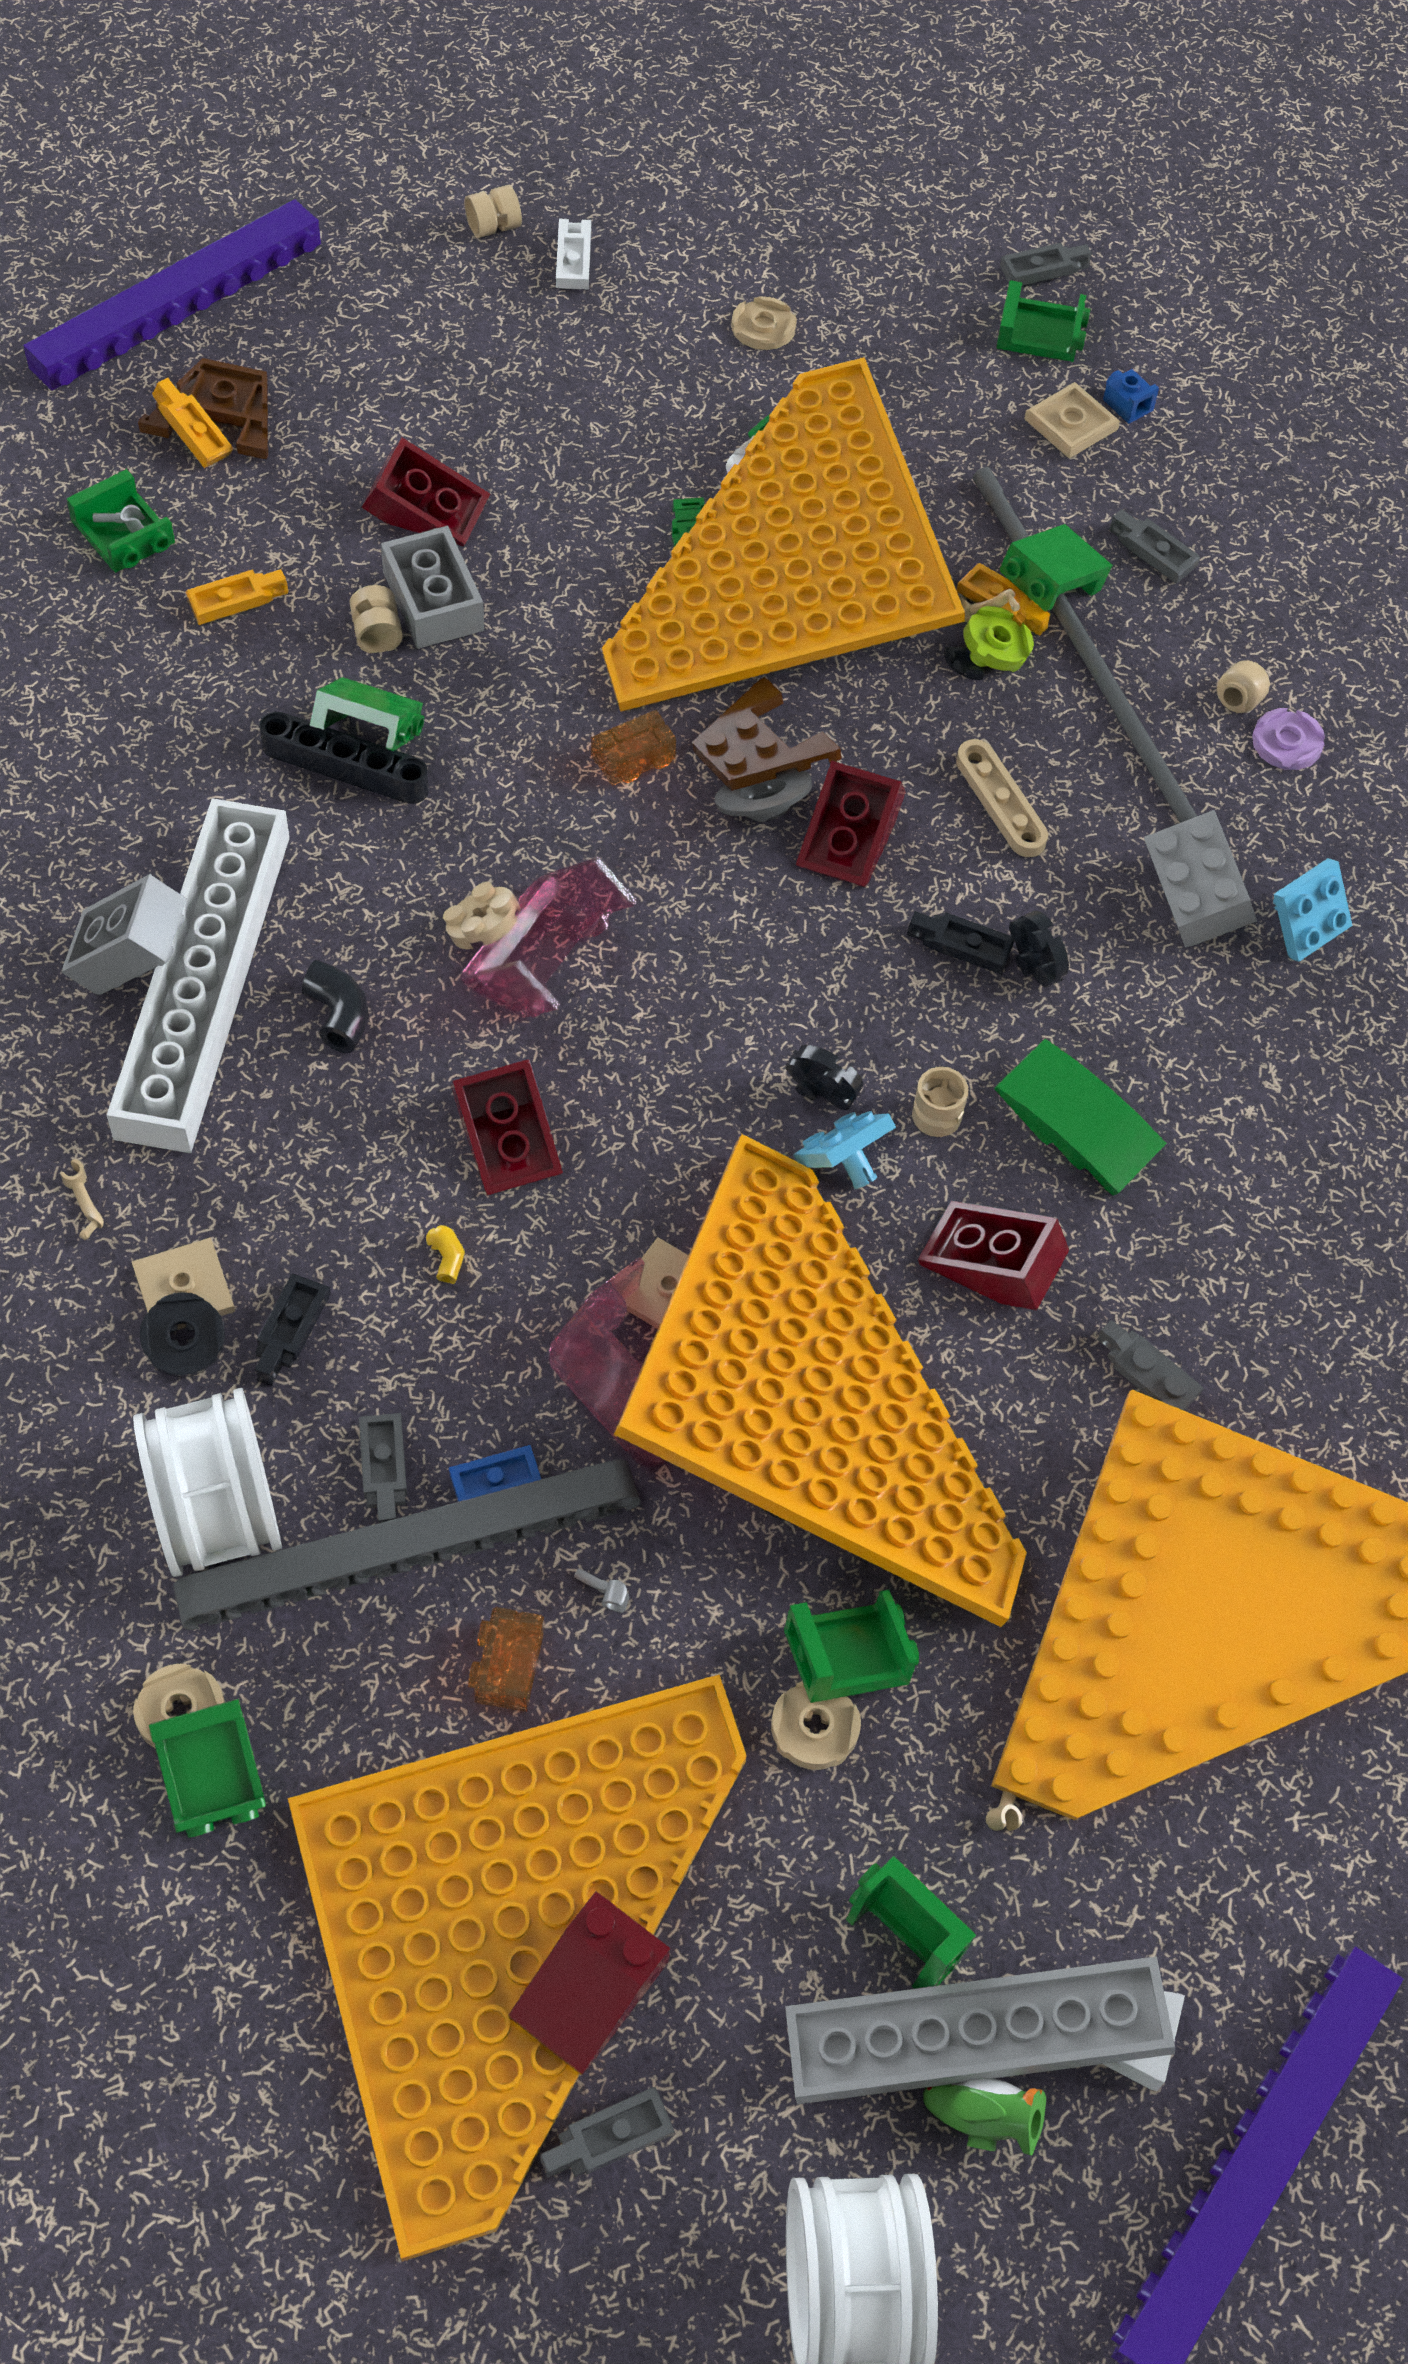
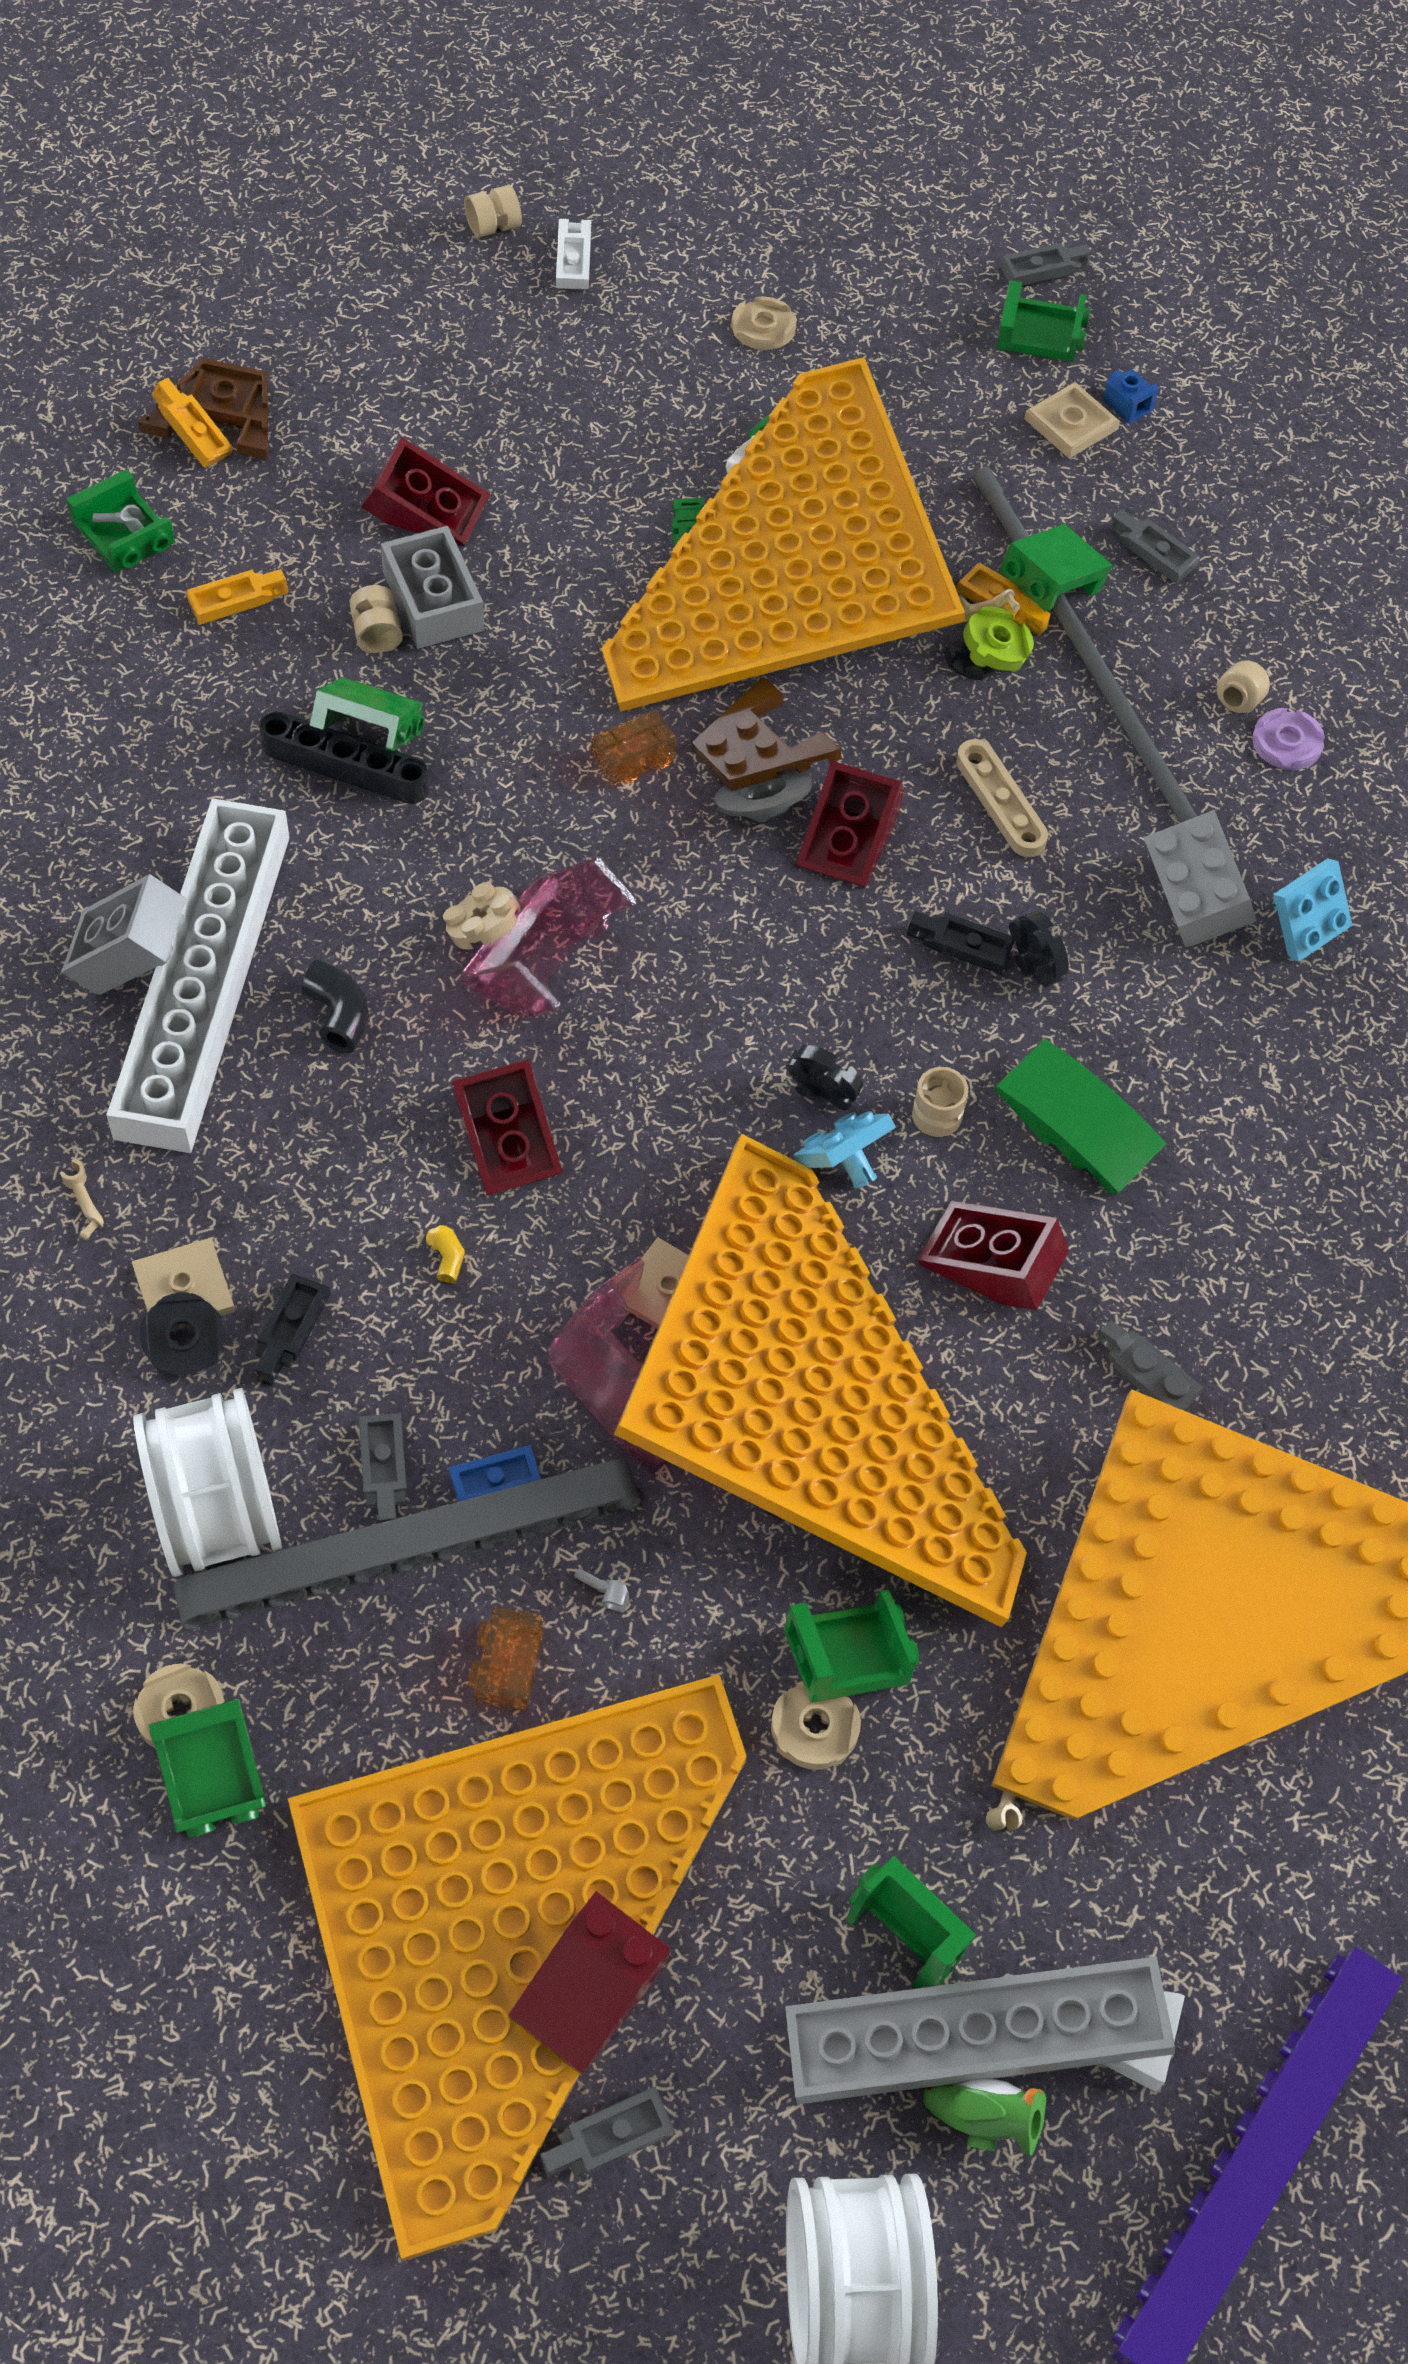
dark purple brick [23,199,321,391] -> none

